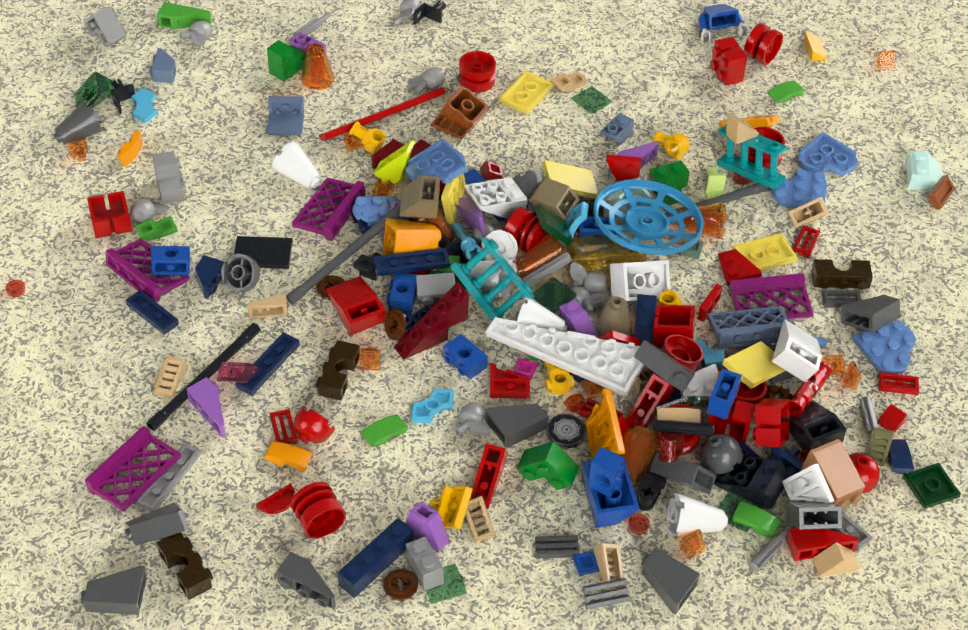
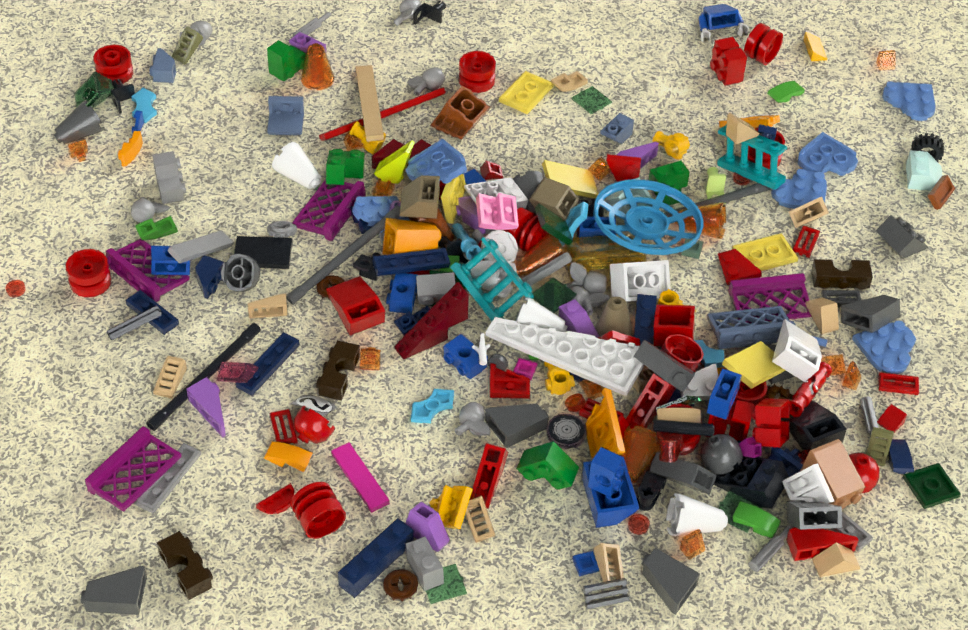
light grey brick [83,6,126,47] -> none
red piece [87,191,132,239] -> none
dark grey slope [124,503,189,546] -> none
bright green slope [157,2,212,29] -> none
dark grey slope [276,552,336,609] -> none
bright green slope [360,414,408,447] -> none
reddish brown gear [385,309,409,340] -> none
dark grey tile [535,535,580,558] -> none
red tile [697,284,722,322] -> none
none -> red wheel [66,249,111,297]
none -> red wheel [93,44,134,86]
none -> axle [107,305,162,340]
none -> blue tile [132,110,144,133]
none -> light grey tile [168,230,234,264]
none -> olive slope [172,26,203,65]
none -> light grey gear [267,221,297,238]
none -> sticker [290,395,337,416]
none -> green brick [326,149,365,185]
none -> dark pink tile [331,442,390,513]
none -> tan tile [355,65,384,142]
none -> white bar [472,333,490,365]
none -> bright pink slope [476,193,519,230]
none -> dark grey tile [488,354,508,371]
none -> clear orange tile [588,156,611,181]
none -> magenta piece [739,437,762,458]
none -> dark blue slope [758,124,777,141]
none -> tan slope [805,297,839,335]
none -> dark grey slope [876,215,928,258]
none -> medium blue plate [882,81,936,121]
none -> black tyre [911,133,944,163]

